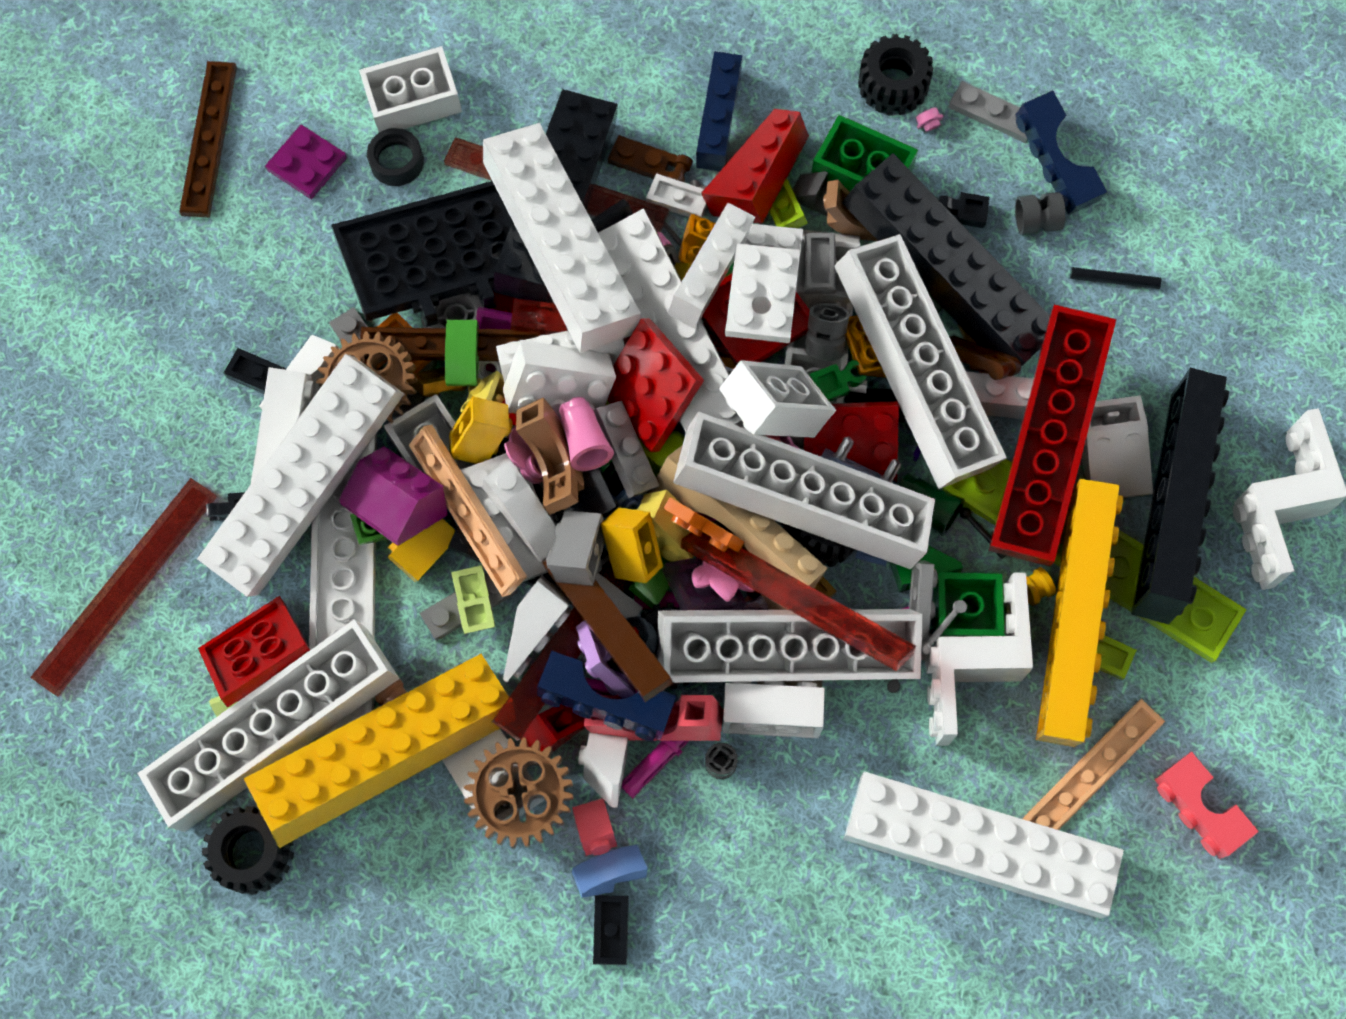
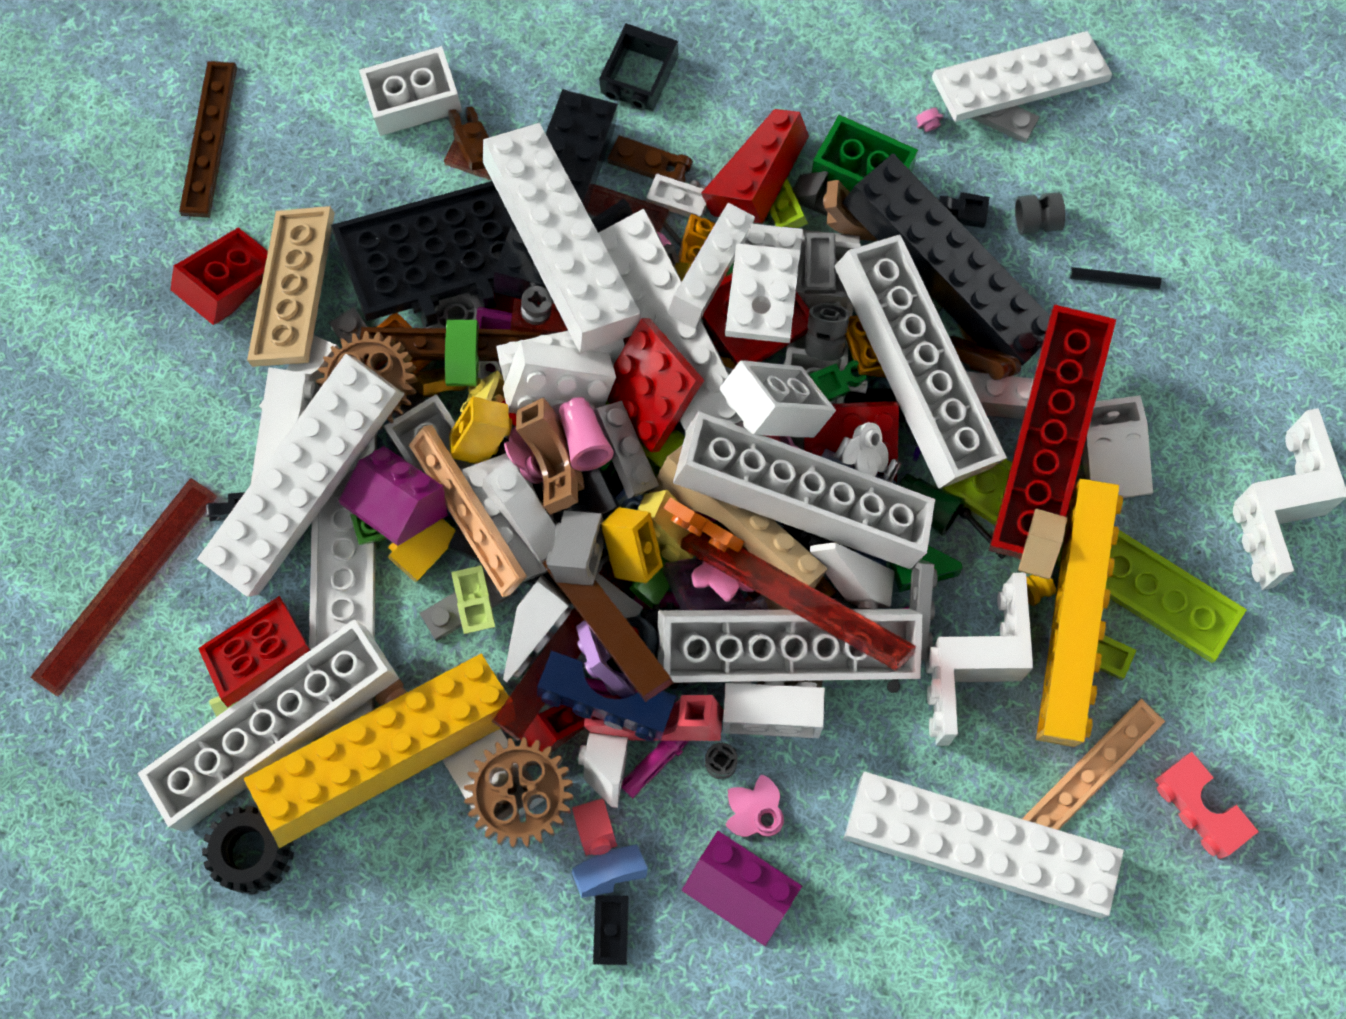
black plate [223,348,286,394] -> none
magenta plate [265,124,347,200] -> none
black tyre [367,128,424,186] -> none
dark blue arch [696,51,743,171] -> none
black tyre [858,34,933,115] -> none
light grey hinge [921,600,967,655] -> none
green brick [933,572,1005,644] -> none
dark blue arch [1015,90,1107,215] -> none
black brick [1131,367,1229,625] -> none
none -> red slope [170,227,268,326]
none -> tan plate [247,206,335,367]
none -> reddish brown hinge [448,106,489,171]
none -> flat silver wheel [521,286,553,325]
none -> black window [599,23,678,111]
none -> magenta slope [681,830,803,946]
none -> bright pink plate [726,775,784,837]
none -> white slope [810,542,894,609]
none -> white plate [842,422,889,477]
none -> white plate [932,31,1112,122]
none -> tan slope [1018,509,1067,580]

